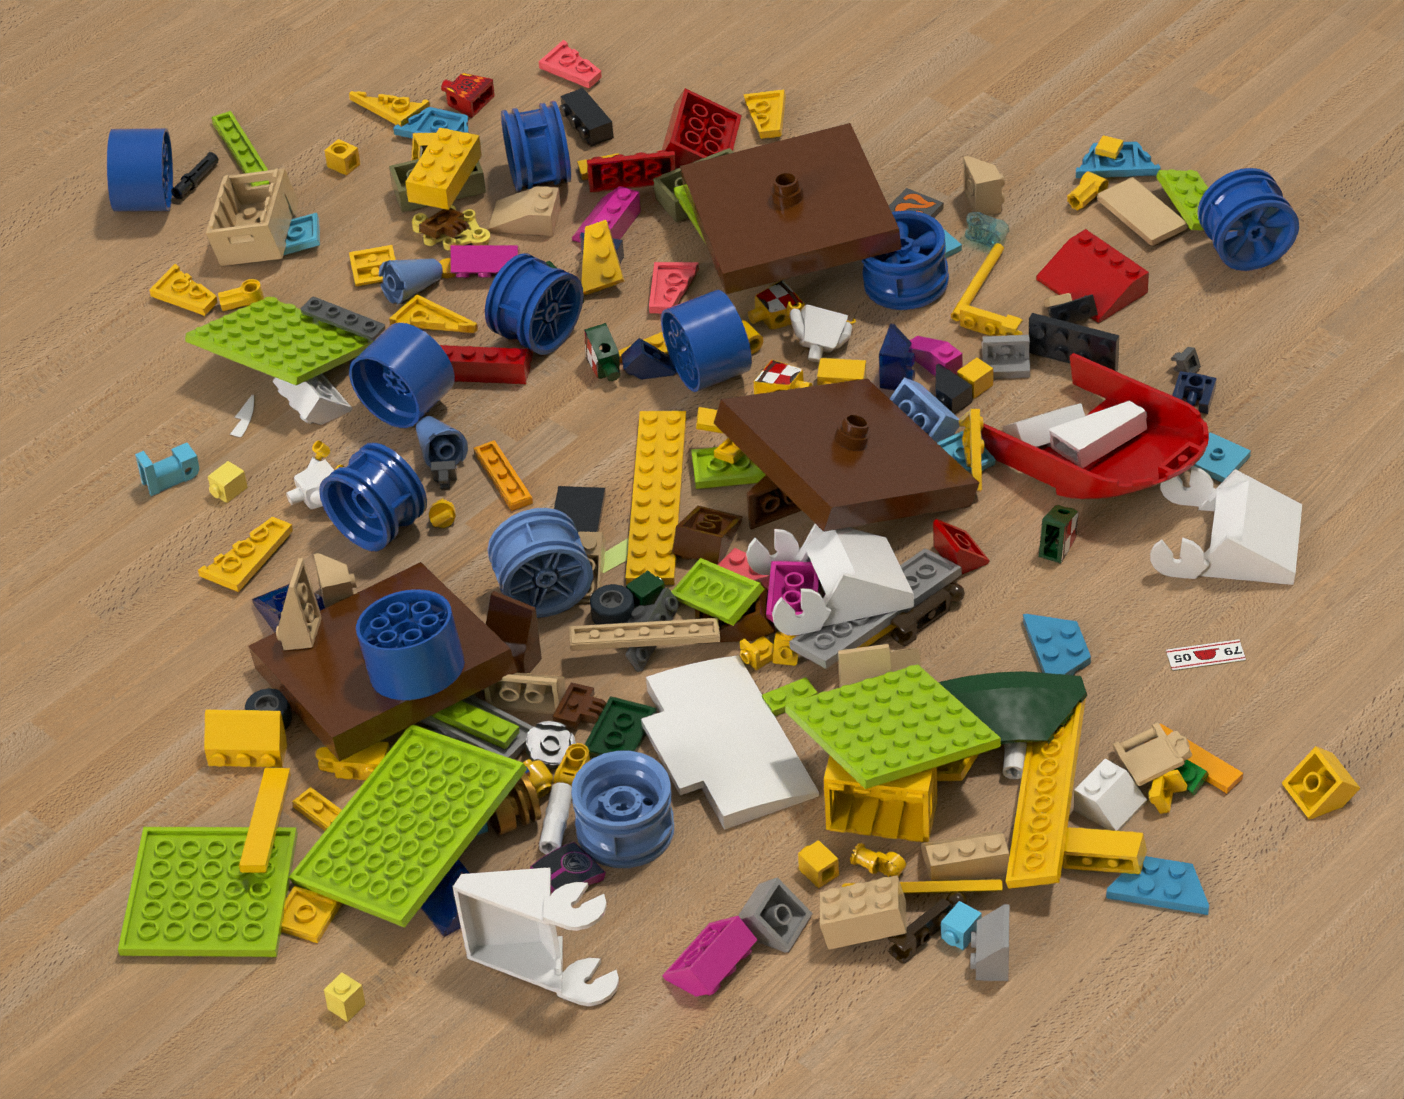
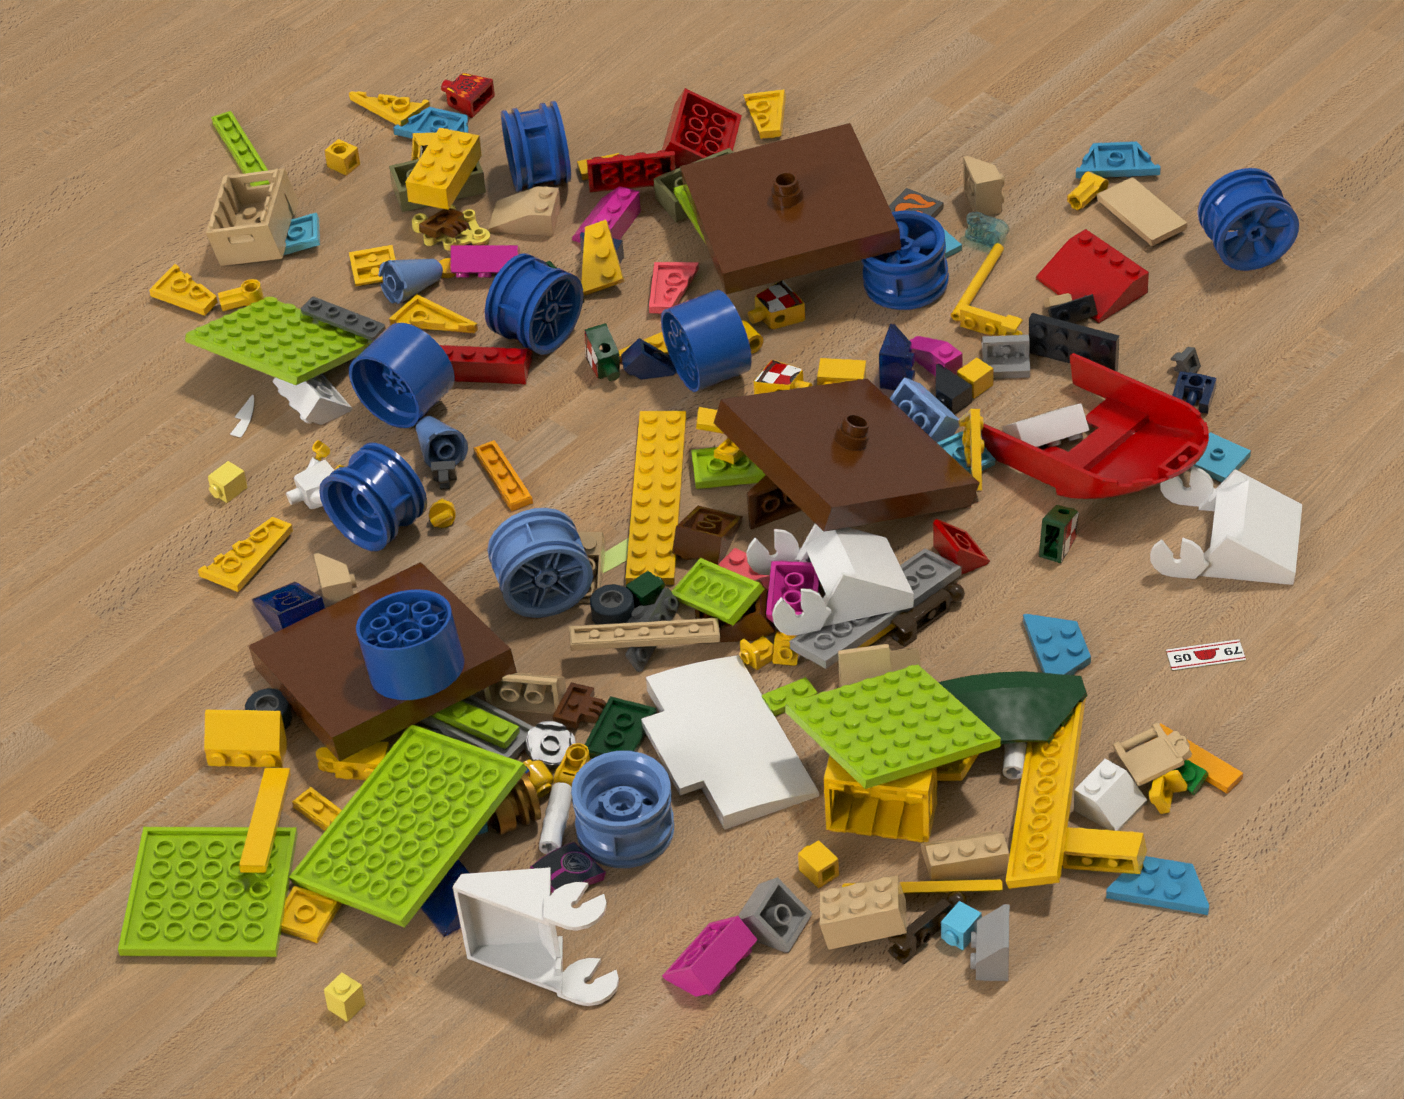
blue wheel [107,128,173,212] -> none
medium azure piece [135,443,199,496] -> none
black pin [171,152,219,199] -> none
tan slope [276,558,322,650] -> none
reddish brown slope [486,591,542,673] -> none
coral wing [539,40,602,88] -> none
black tile [554,486,606,532] -> none
black brick [559,88,614,147] -> none
white torso [786,302,856,362] -> none
yellow connector [850,843,907,877] -> none
white slope [1049,401,1147,468] -> none
yellow tile [1095,135,1123,159] -> none
lime plate [1156,169,1208,231] -> none
yellow slope [1282,746,1361,819] -> none

